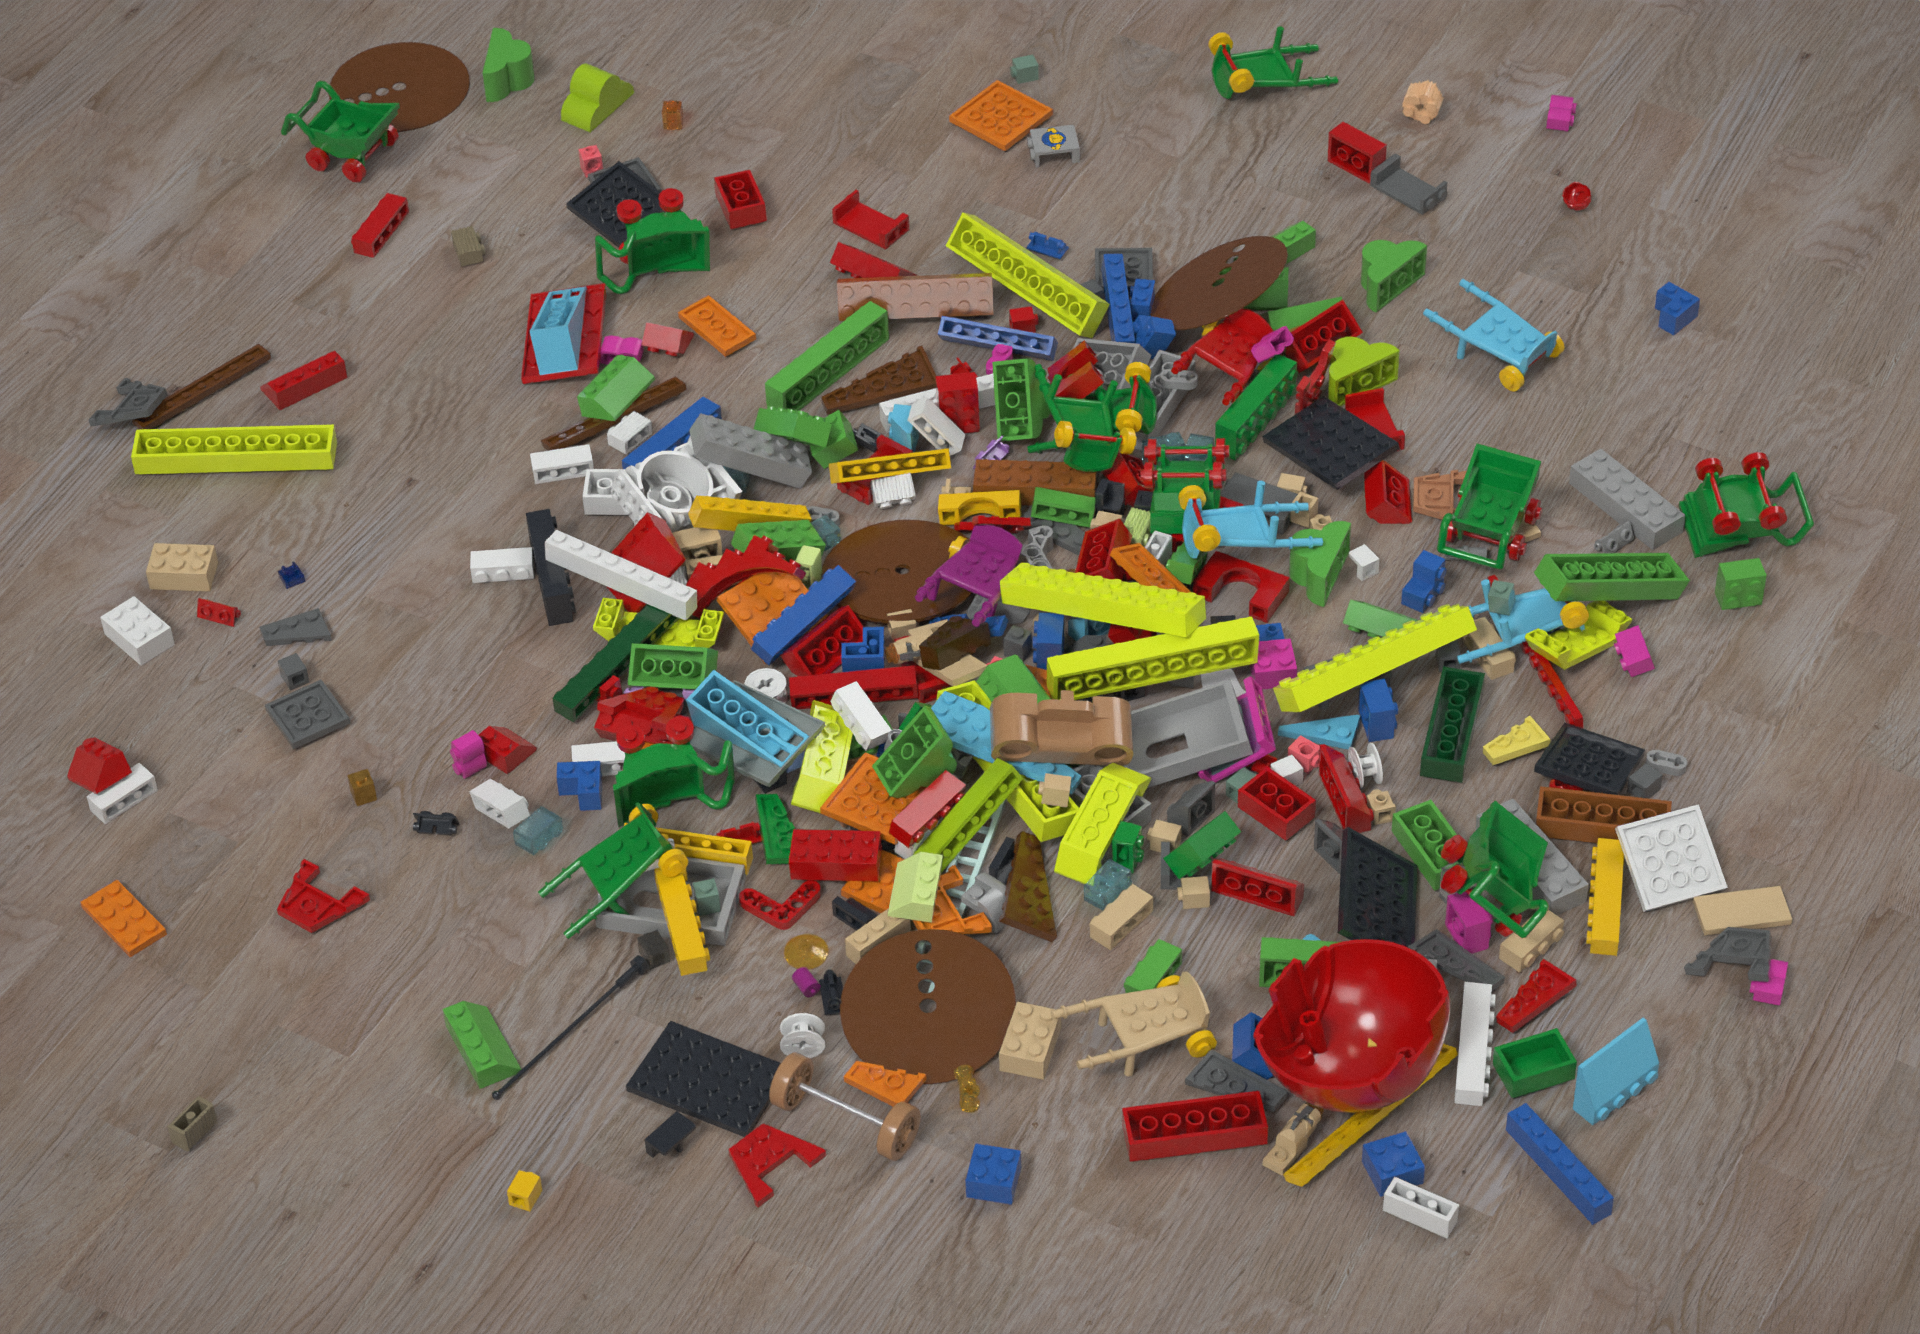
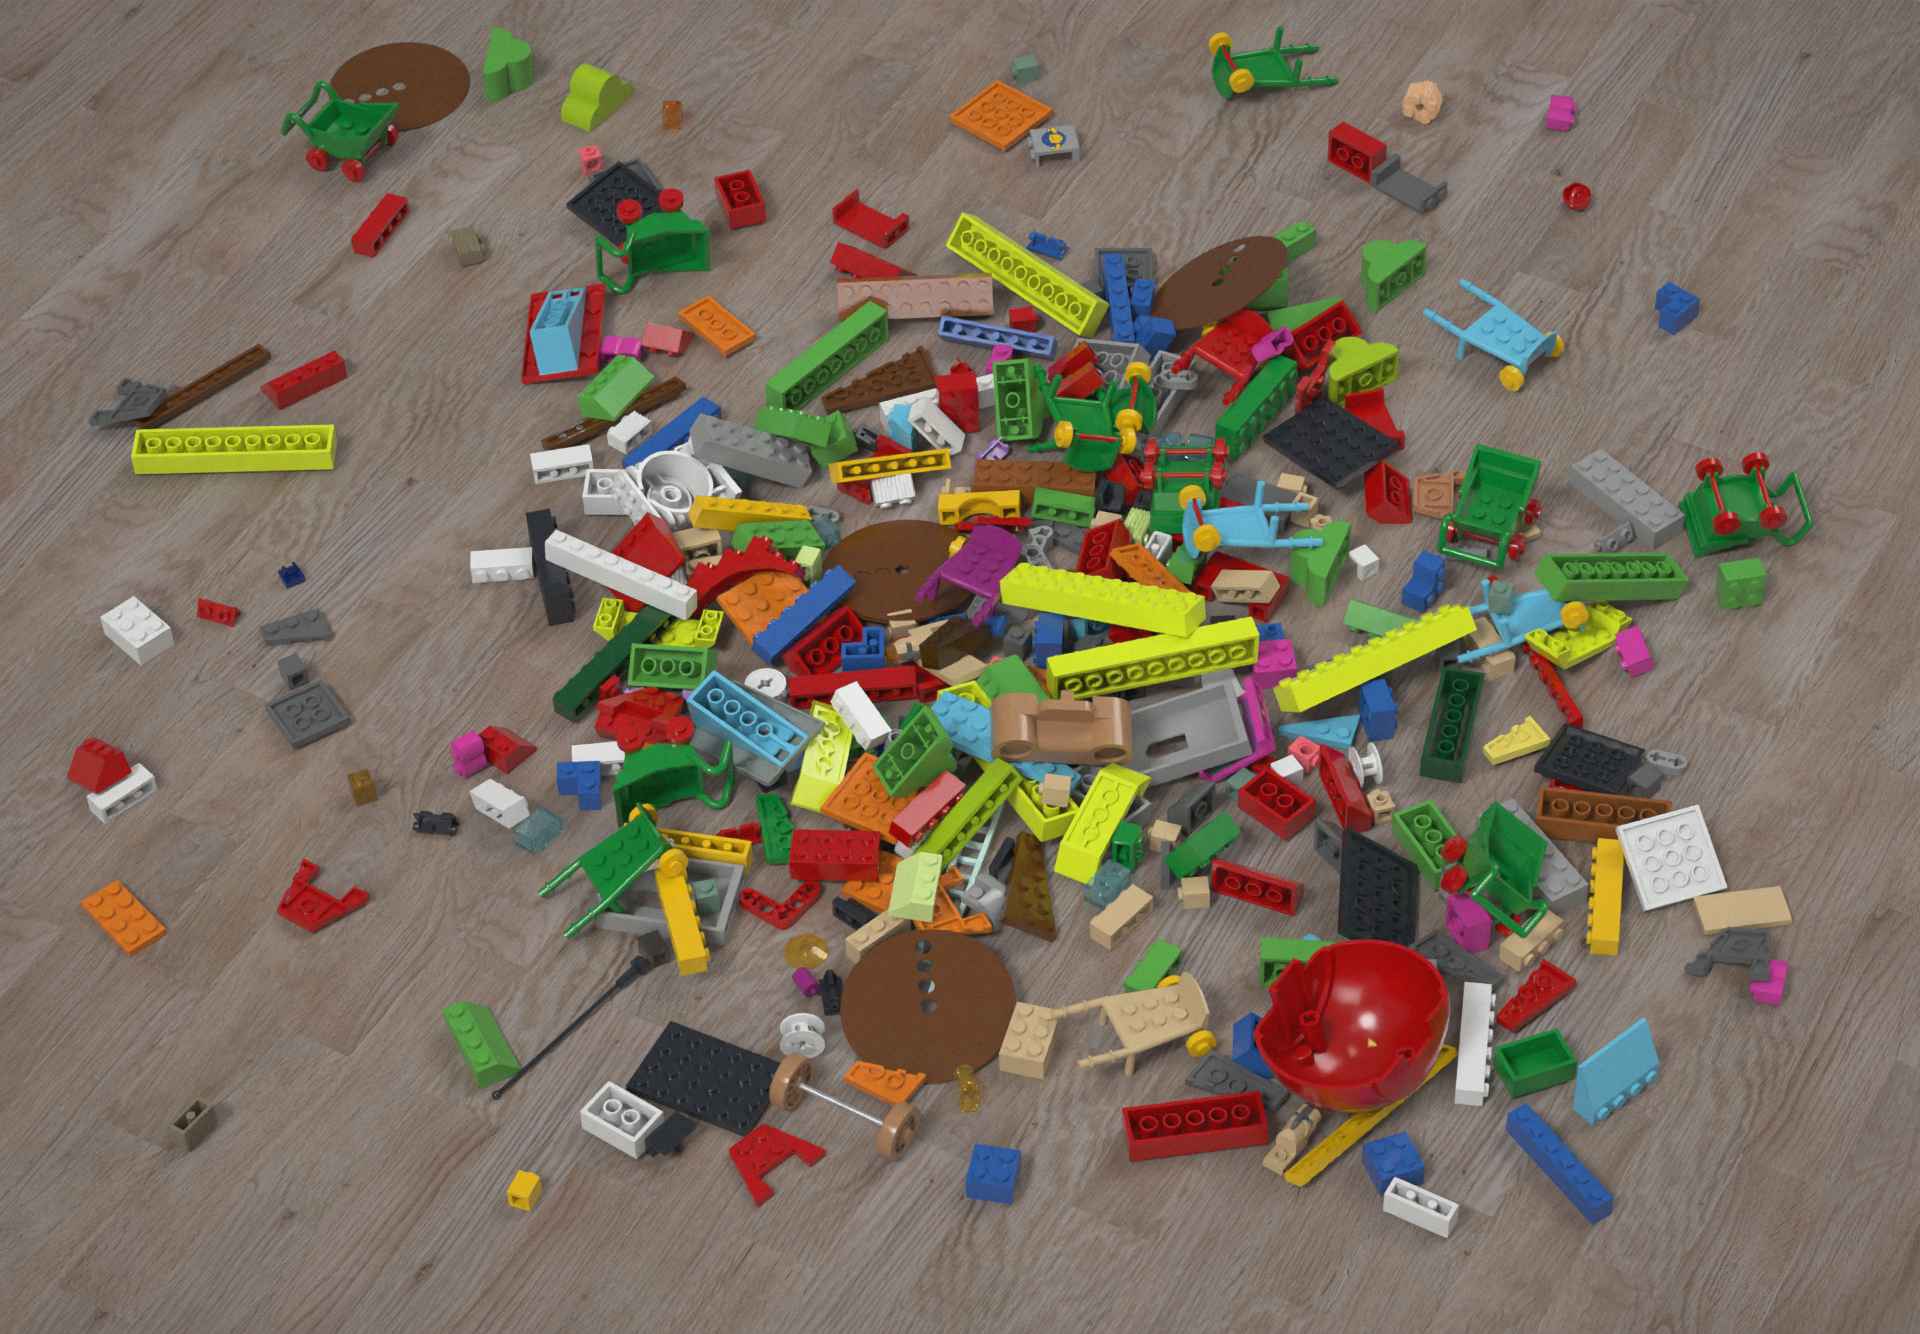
tan brick [146,543,218,591] -> none
none -> white brick [580,1081,664,1159]
none -> tan brick [1211,570,1280,603]

